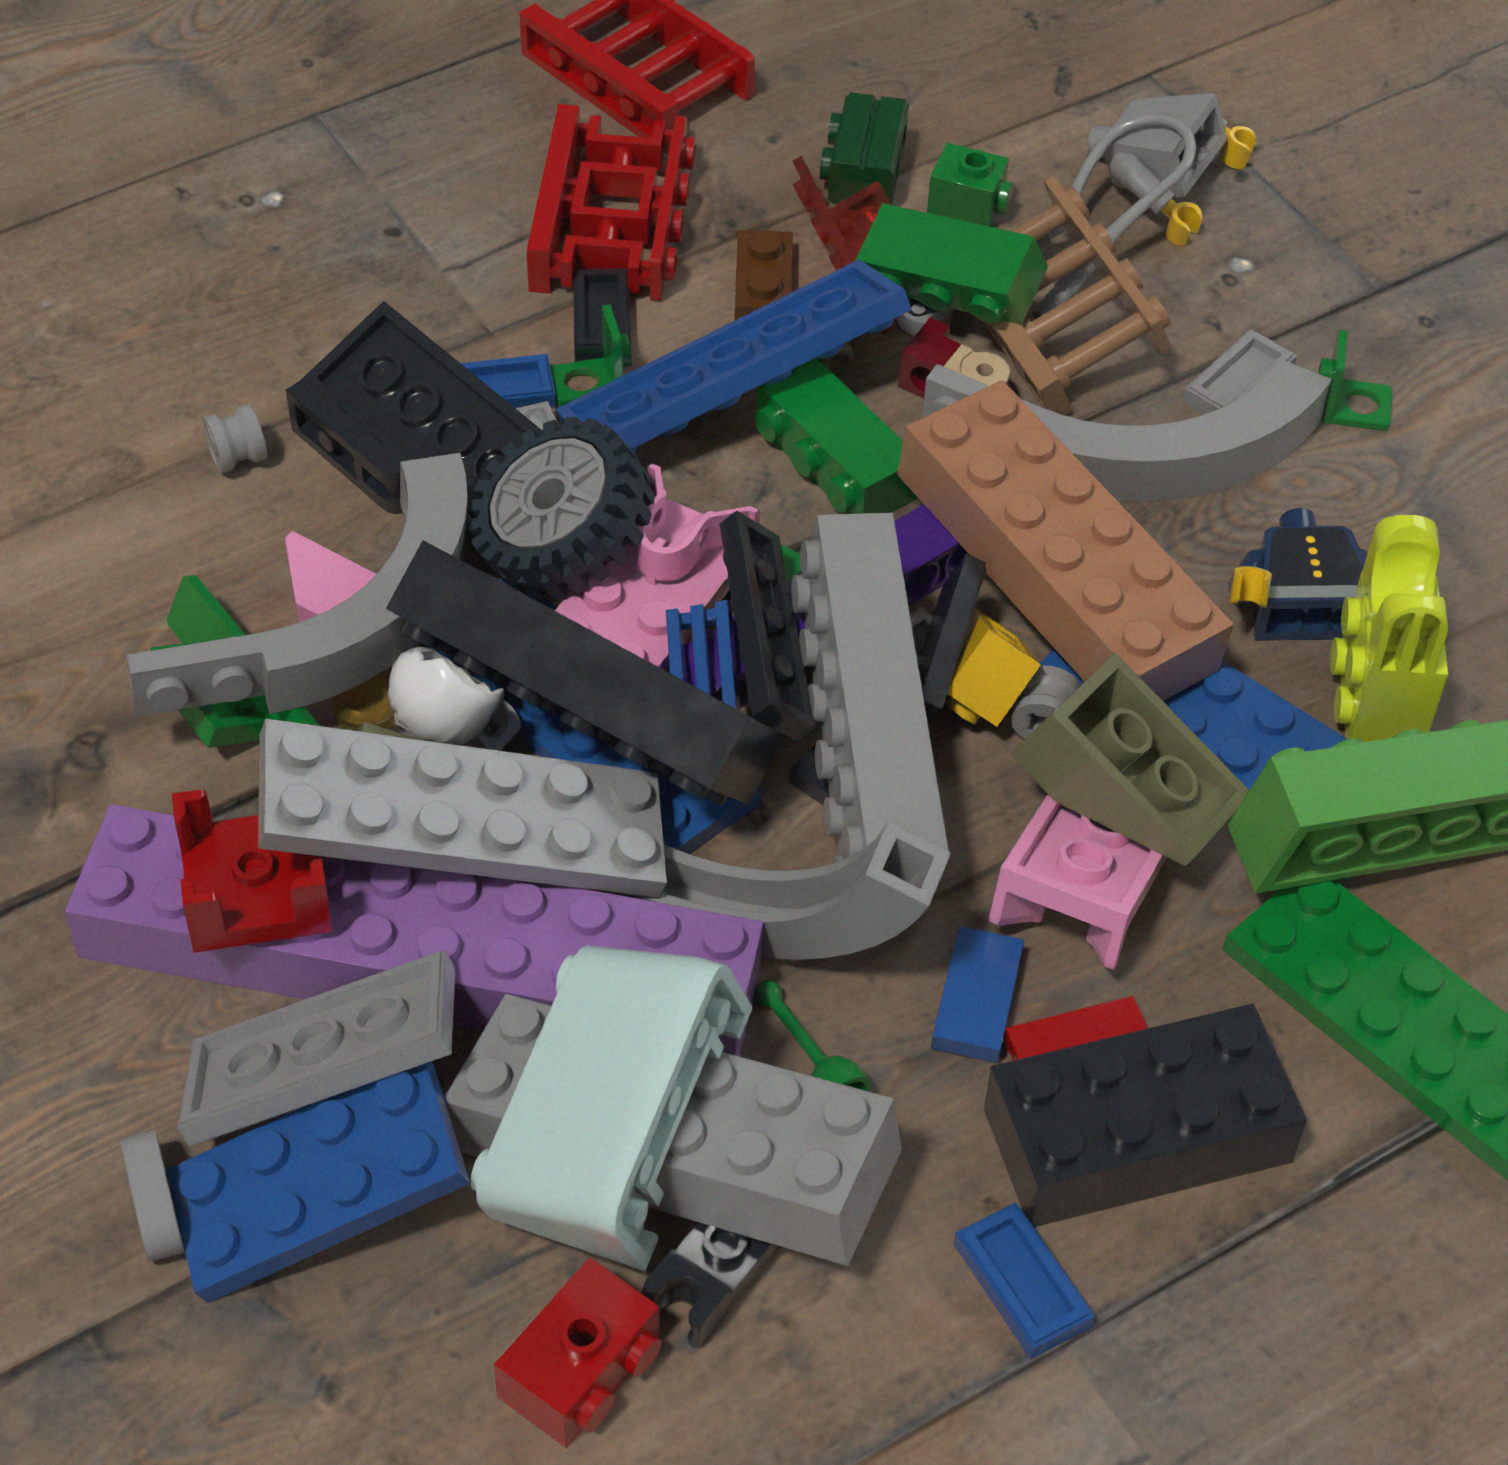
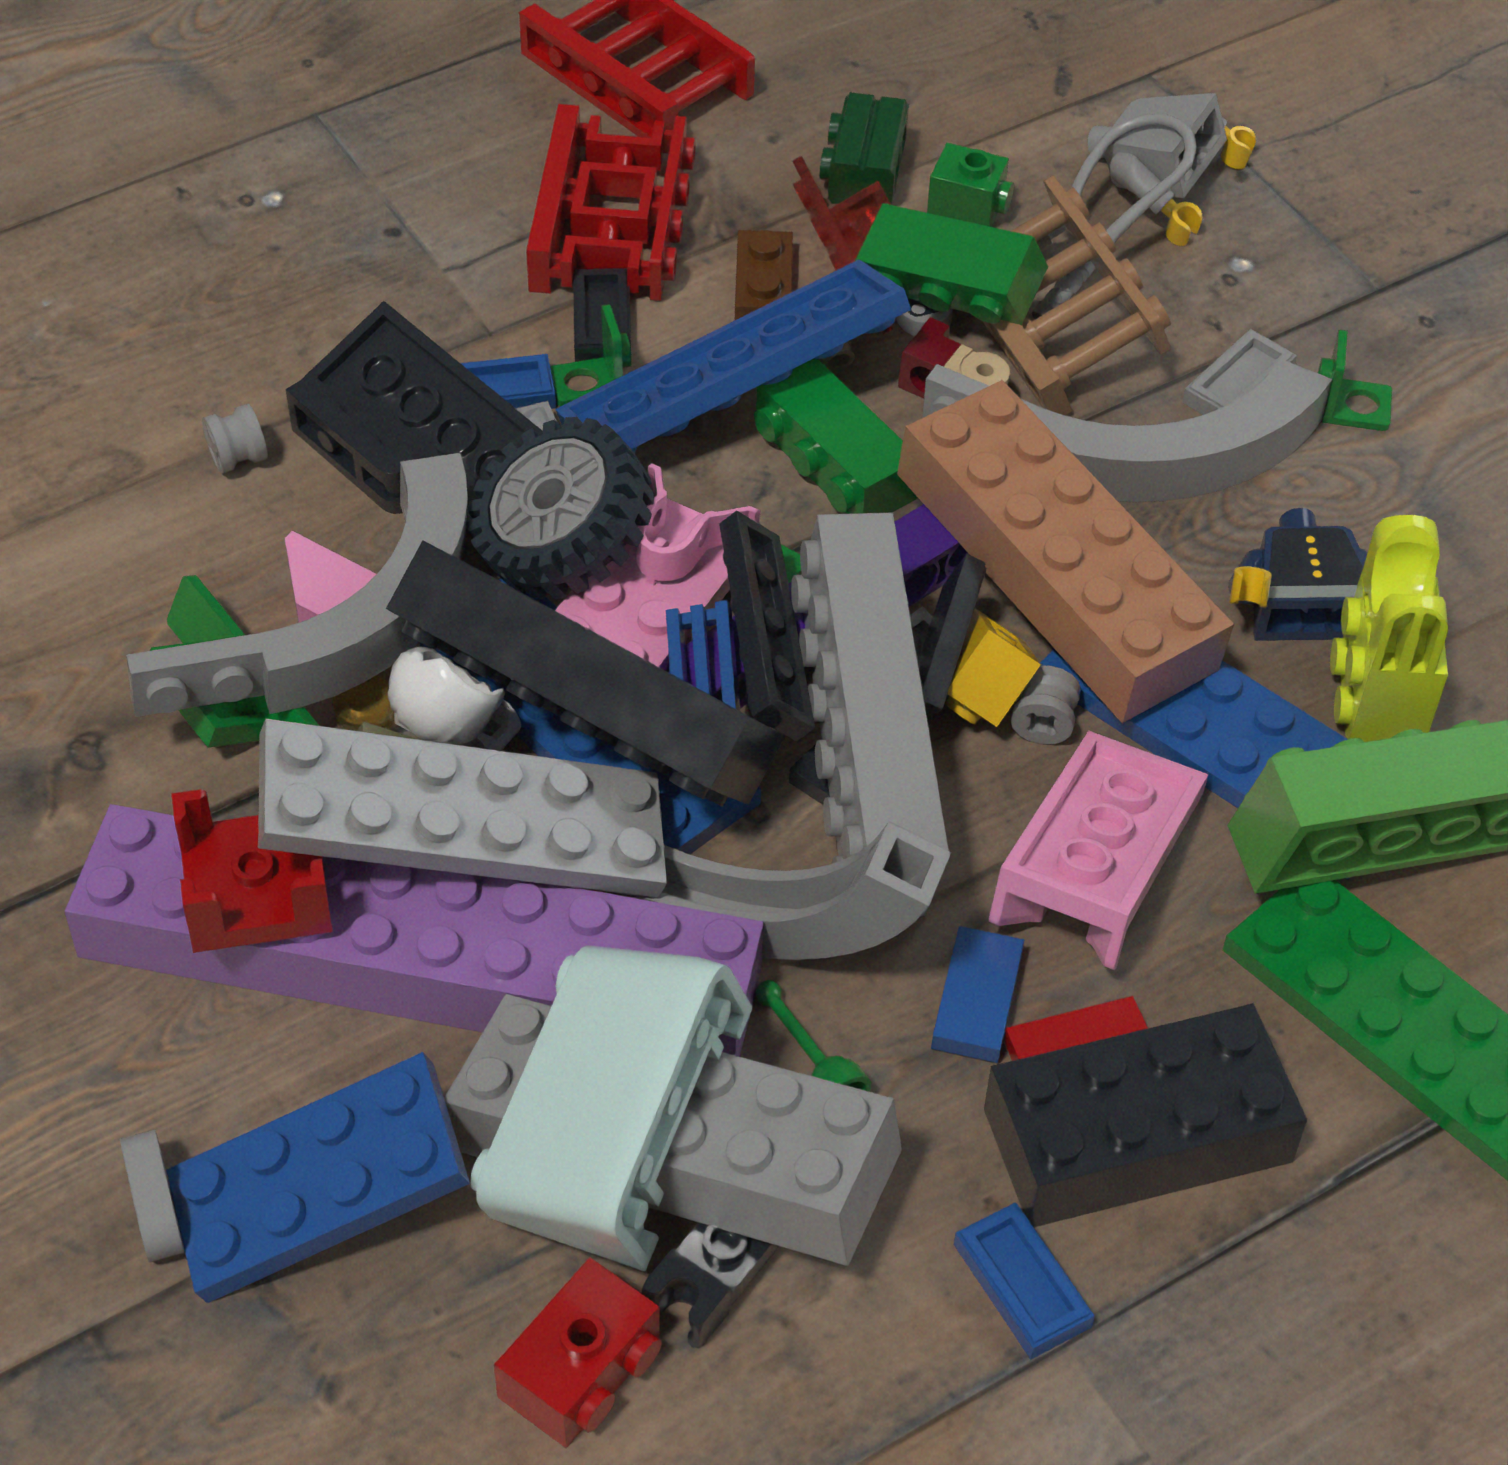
light grey tile [178,950,455,1147] -> none
olive slope [1010,653,1249,866] -> none

